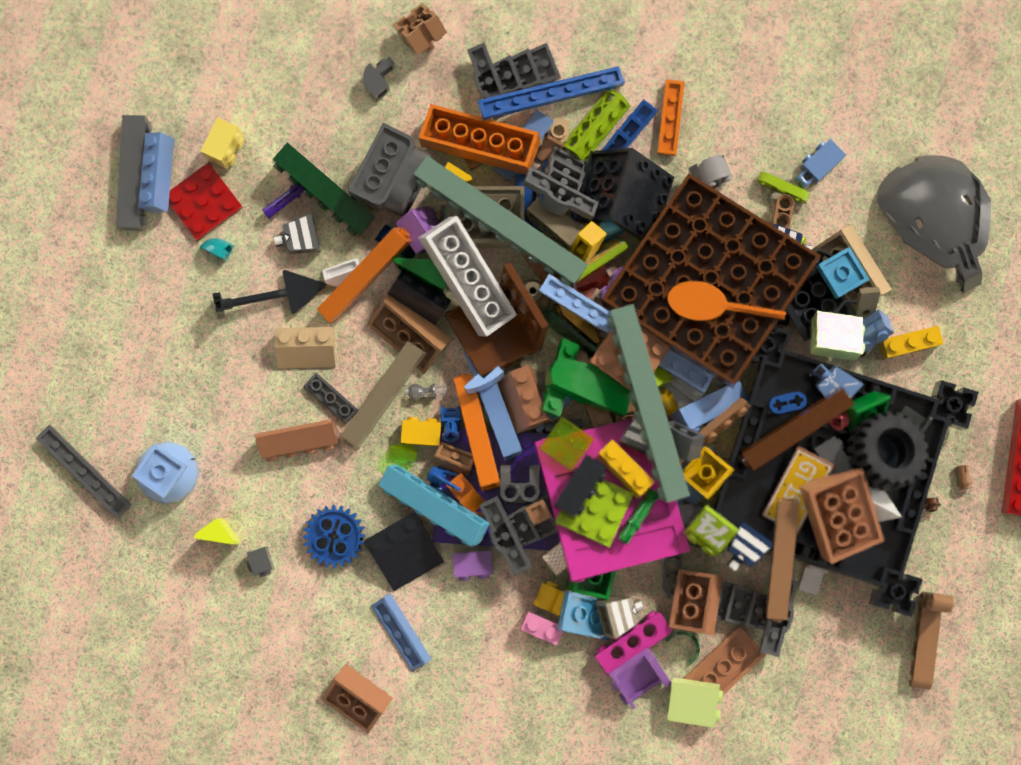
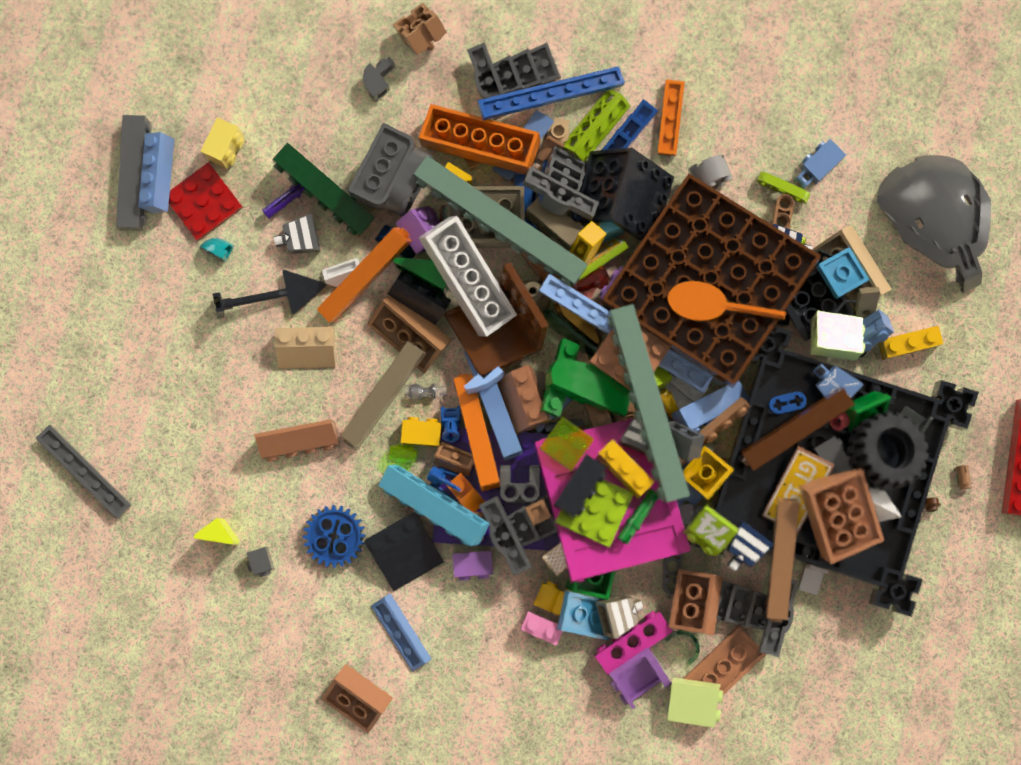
light blue plate [132,441,199,504] -> none
dark grey tile [303,372,358,424] -> none
medium nougat beam [909,591,954,690] -> none

